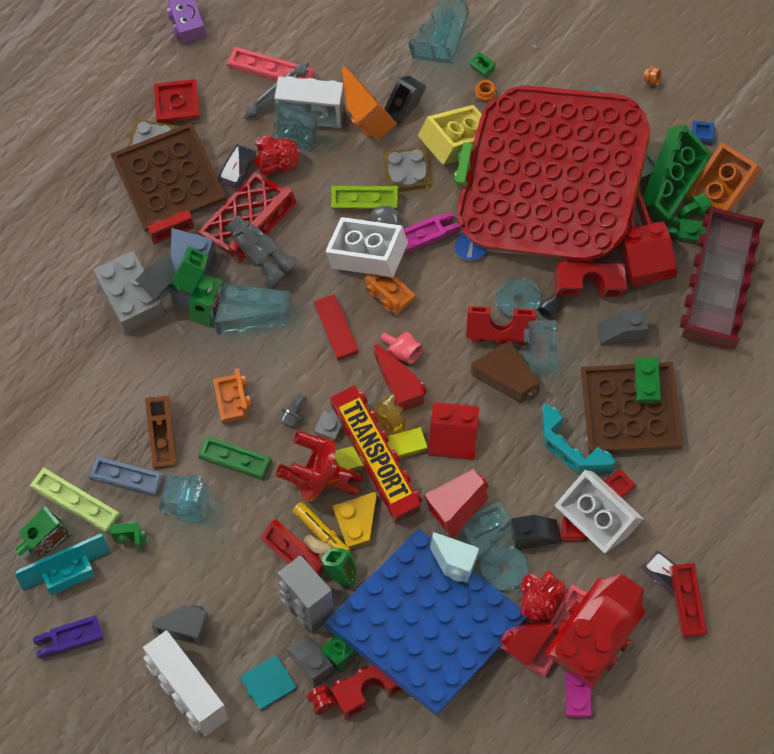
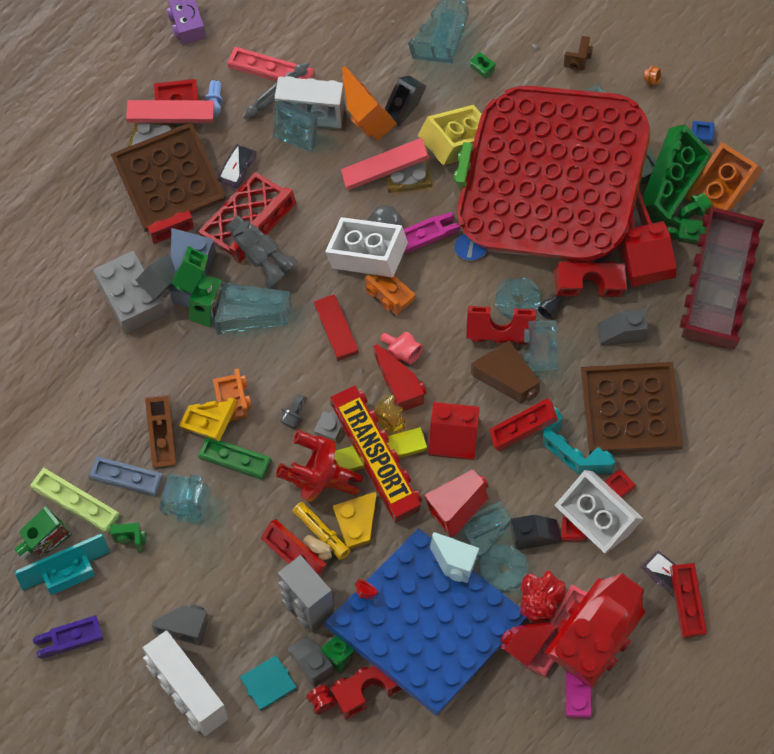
red hair [254,136,300,176] -> none
green rock [321,548,357,587] -> none
lime plate [331,186,398,210] -> none
orange plate [475,80,496,101] -> none
green plate [634,358,660,403] -> none
none -> coral tile [126,100,214,123]
none -> yellow wing [179,398,238,441]
none -> light blue axle [205,80,222,118]
none -> coral tile [341,138,429,190]
none -> red piece [355,579,378,599]
none -> red plate [489,398,558,451]
none -> reddish brown bracket [564,36,593,70]

